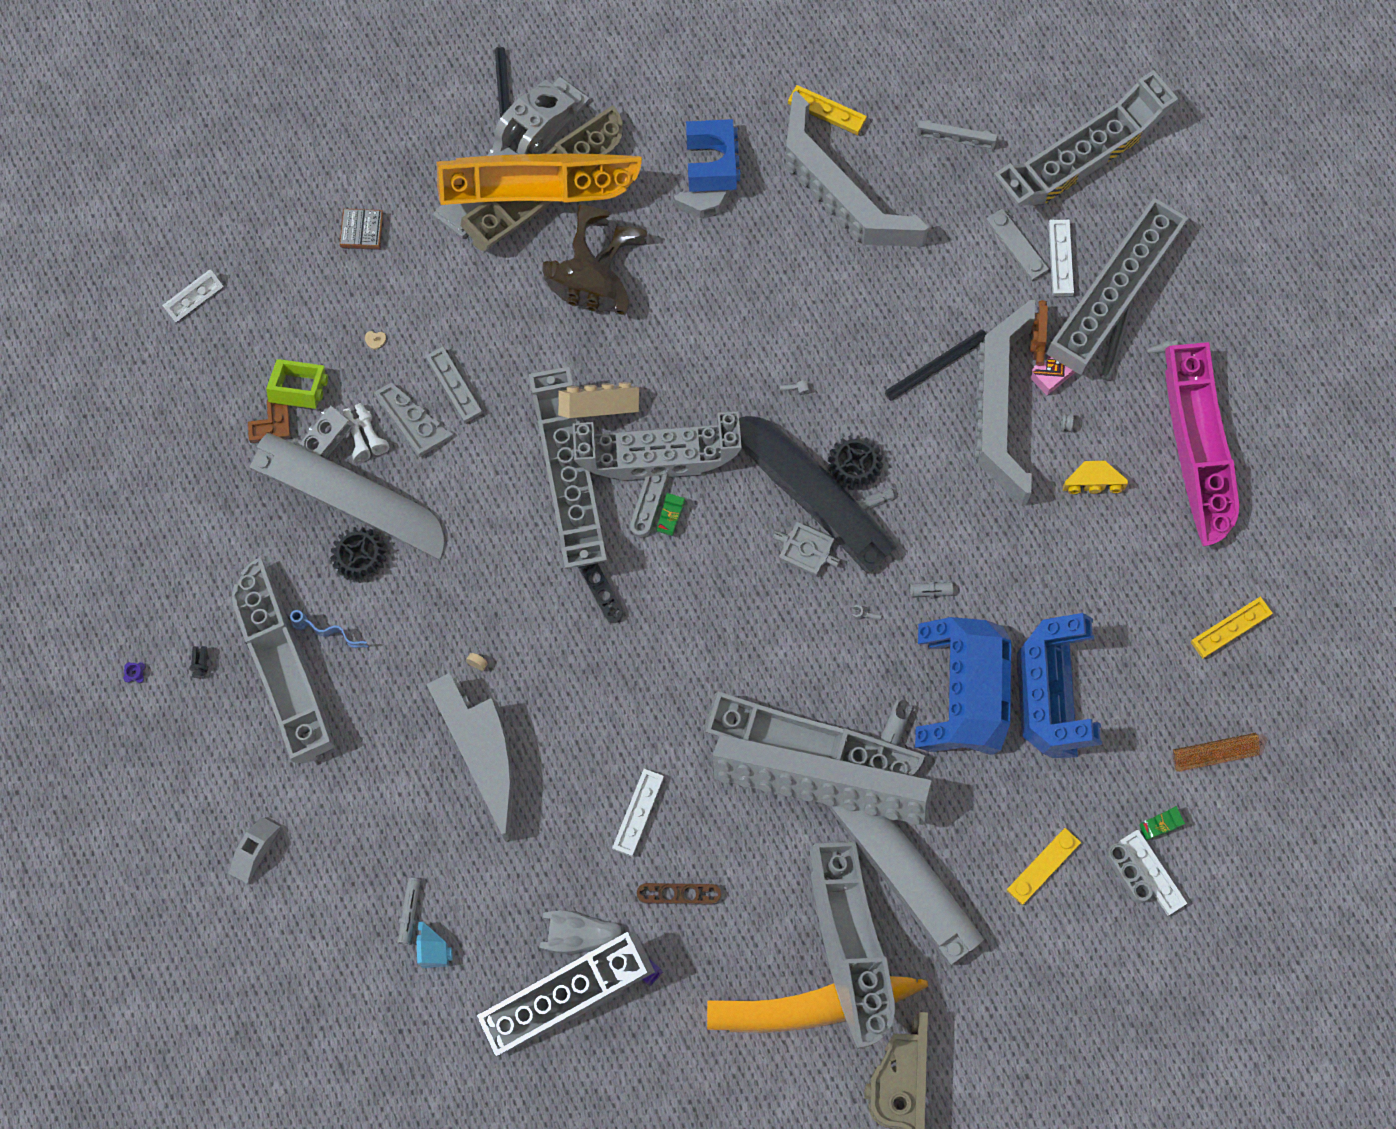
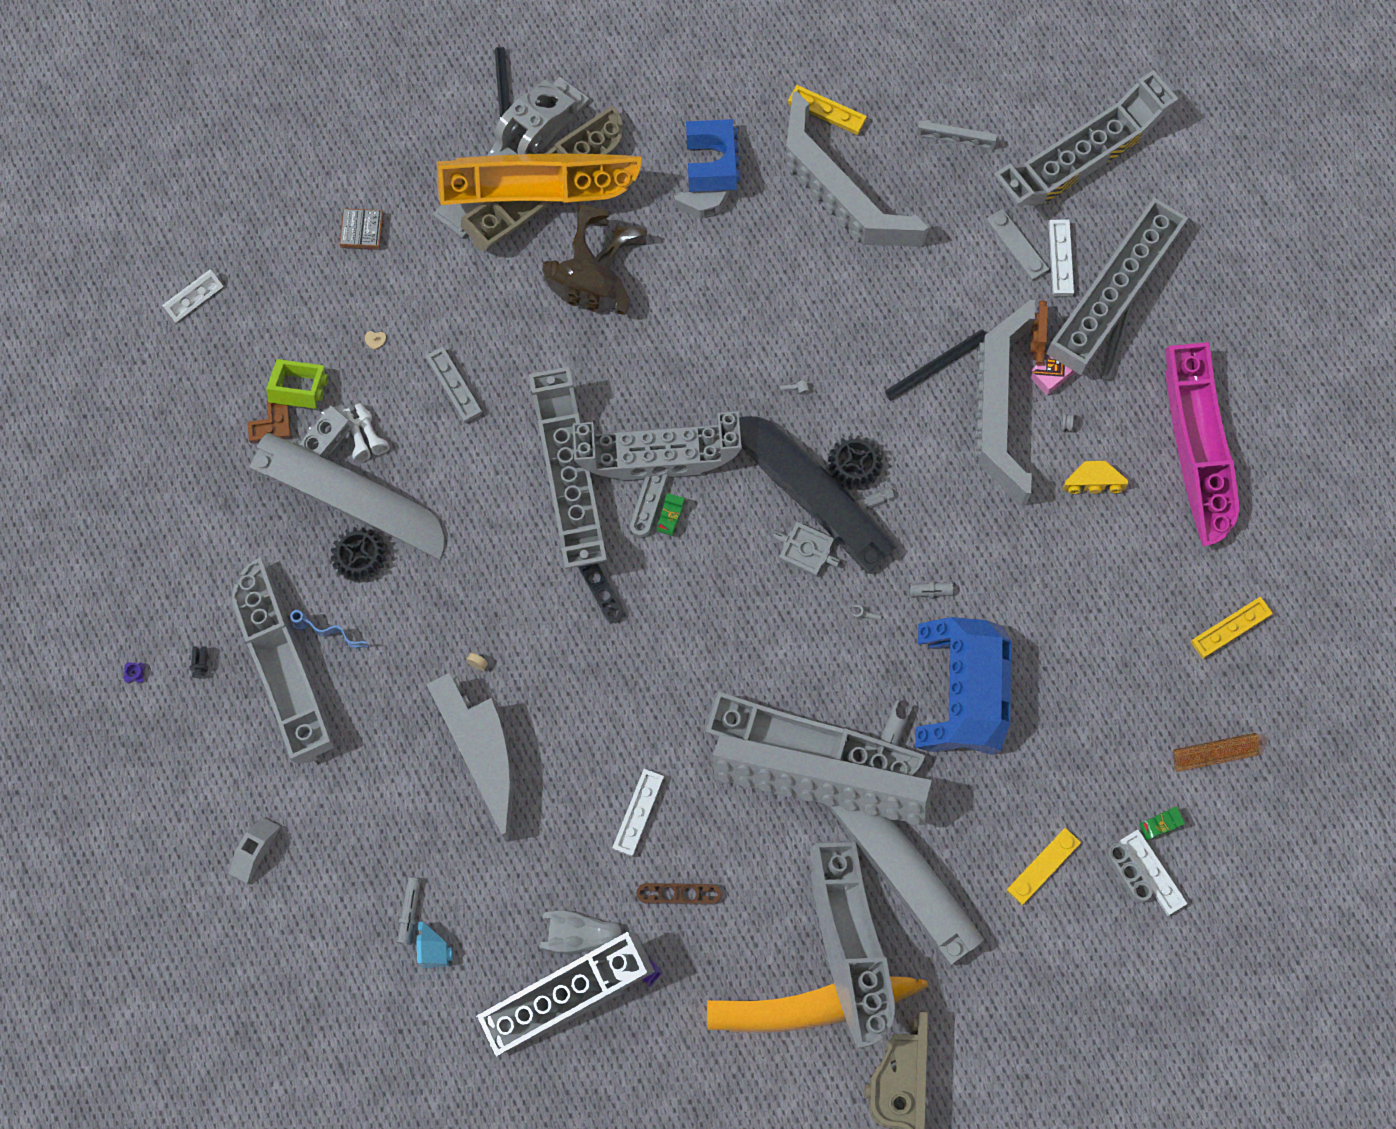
light grey wing [374,383,453,457] -> none
tan brick [558,382,639,418] -> none
blue wedge [1017,613,1102,758] -> none
light grey piece [1147,340,1178,353] -> none

